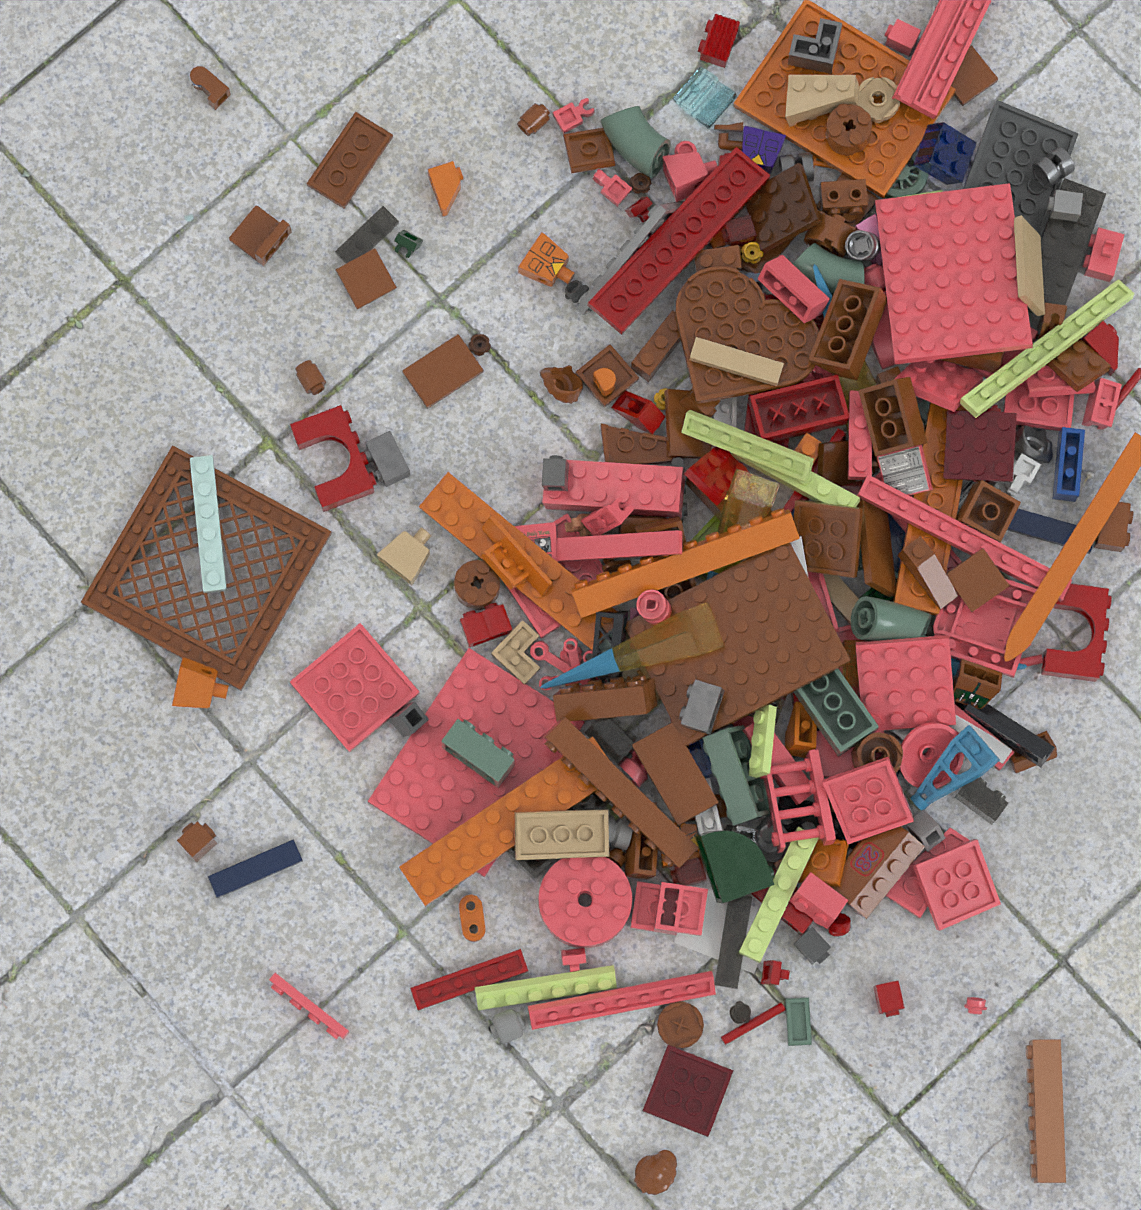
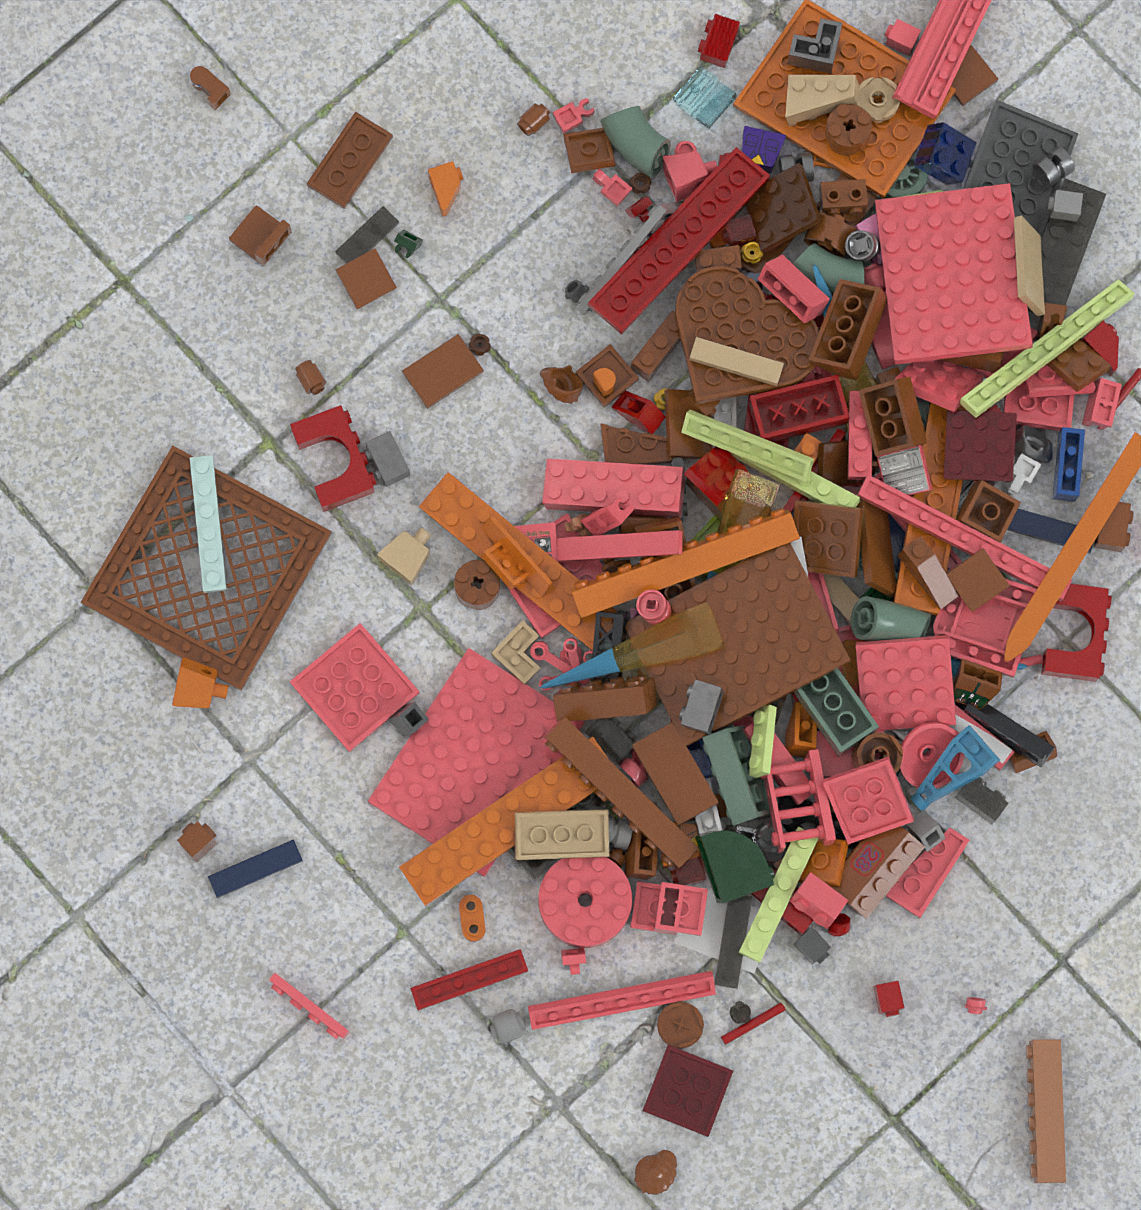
sand green brick [441,719,515,788] -> none
red brick [460,603,513,647] -> none
yellowish green plate [475,965,617,1010] -> none
orange torso [518,232,575,287] -> none
dark grey brick [542,455,569,491] -> none
dark orange piece [714,122,744,152] -> none
red tile [761,960,790,986] -> none
sand green tile [785,998,812,1046] -> none
coral plate [913,839,1001,931] -> none
coral brick [1082,227,1125,282] -> none

